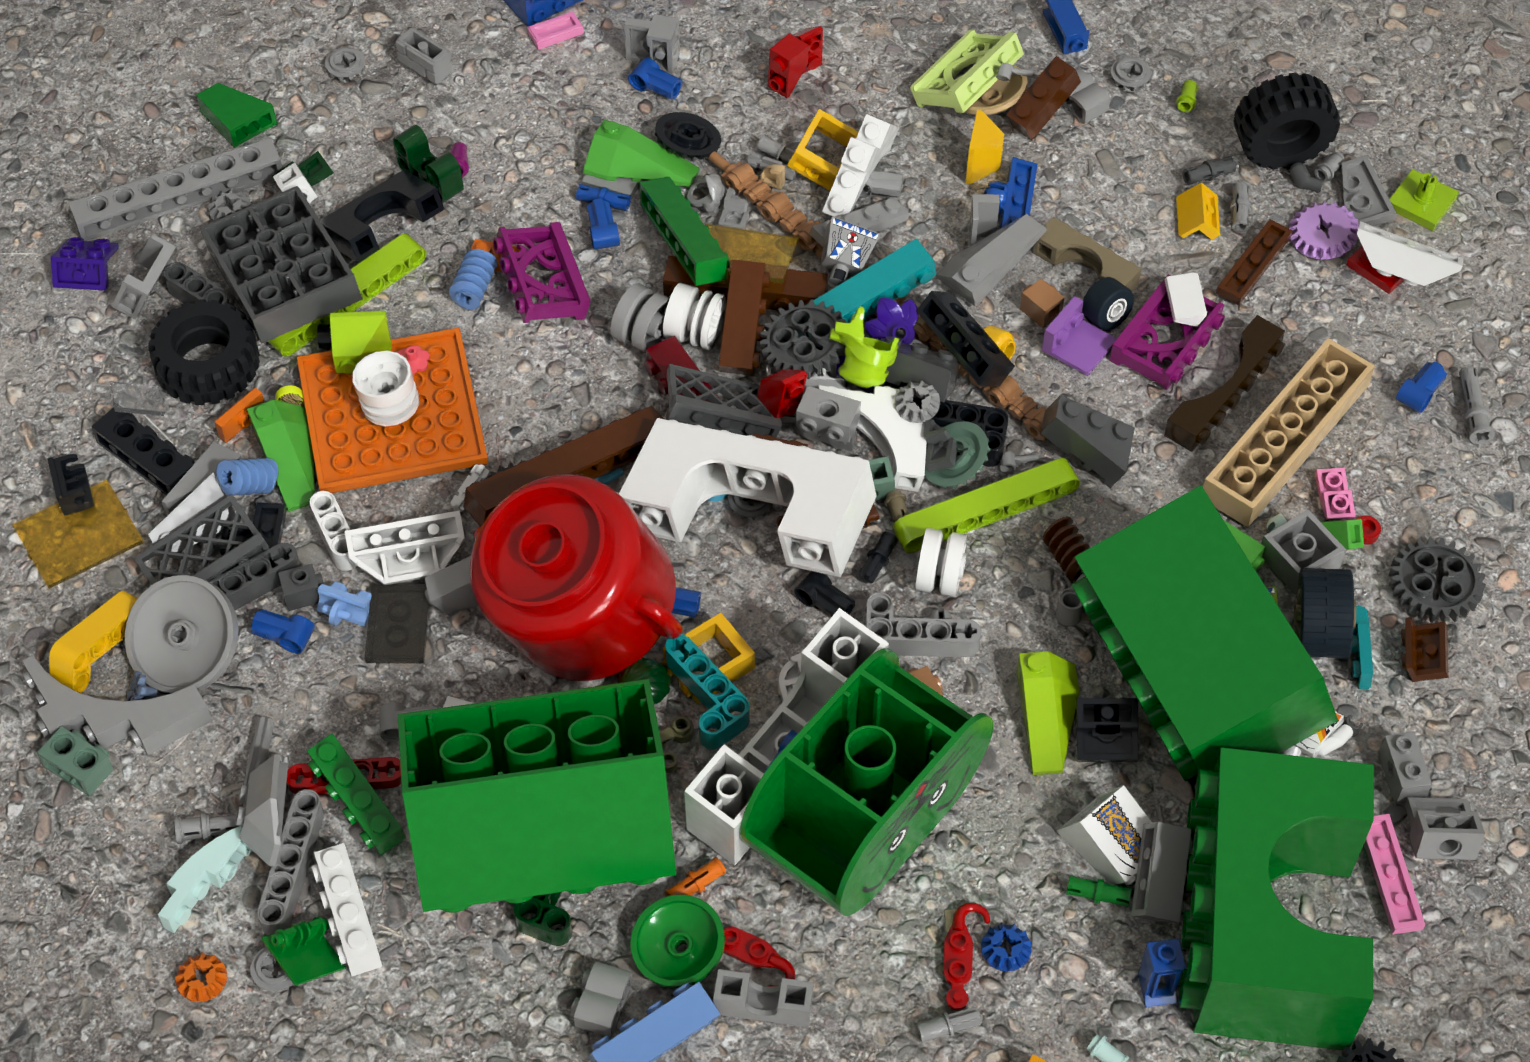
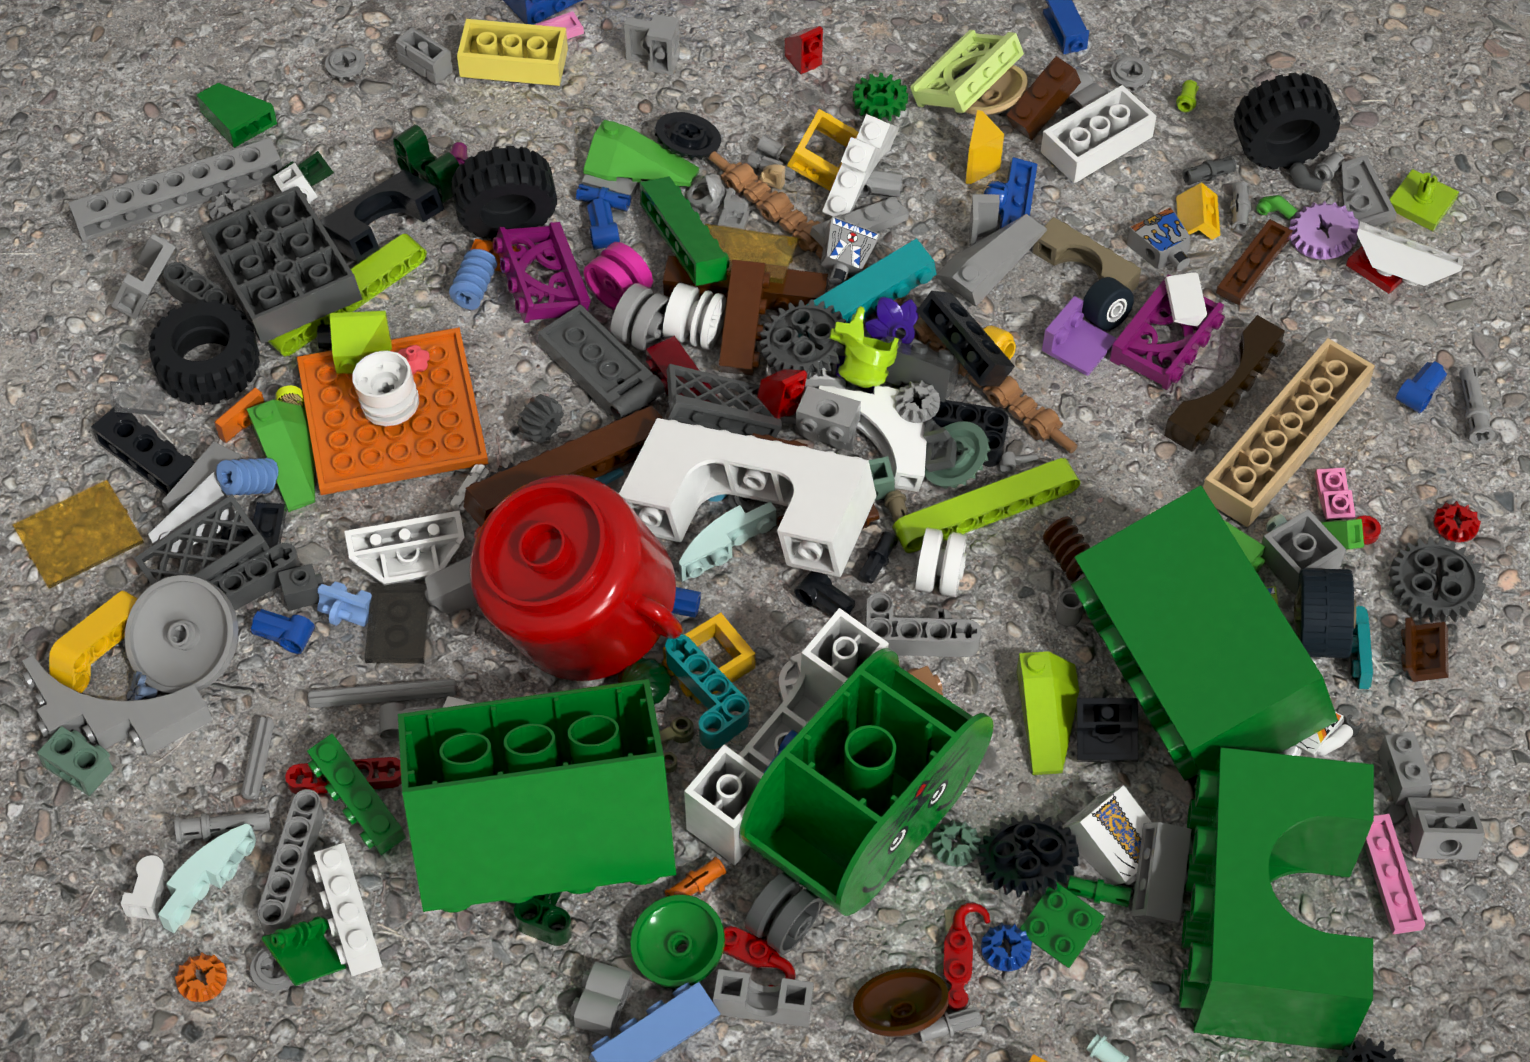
black hinge [47,454,95,516] -> none
dark purple bracket [51,237,119,291] -> none
light grey wedge [236,754,289,867] -> none
white beam [310,491,357,571] -> none
blue piece [628,58,682,100] -> none
red slope [767,33,809,98] -> none
light grey hand [996,63,1034,81] -> none
medium nougat brick [1020,279,1064,328] -> none
dark grey wedge [1041,395,1135,488] -> none
blue window [1138,938,1186,1007] -> none
none -> white leg [121,855,168,920]
none -> light grey axle [308,679,457,708]
none -> black tyre [451,146,557,239]
none -> light yellow brick [457,19,568,86]
none -> dark grey gear [517,394,564,443]
none -> dark grey hinge [538,304,665,420]
none -> dark pink wheel [583,242,653,311]
none -> light aqua slope [679,501,776,582]
none -> dark grey wheel [745,872,822,955]
none -> green gear [853,73,908,121]
none -> reddish brown dish [853,968,949,1037]
none -> sand green gear [931,819,981,867]
none -> black gear [977,814,1079,897]
none -> green hinge [1020,882,1105,969]
none -> white brick [1041,85,1156,183]
none -> torso [1127,207,1191,270]
none -> bright green arm [1256,195,1297,220]
none -> red gear [1433,501,1481,542]

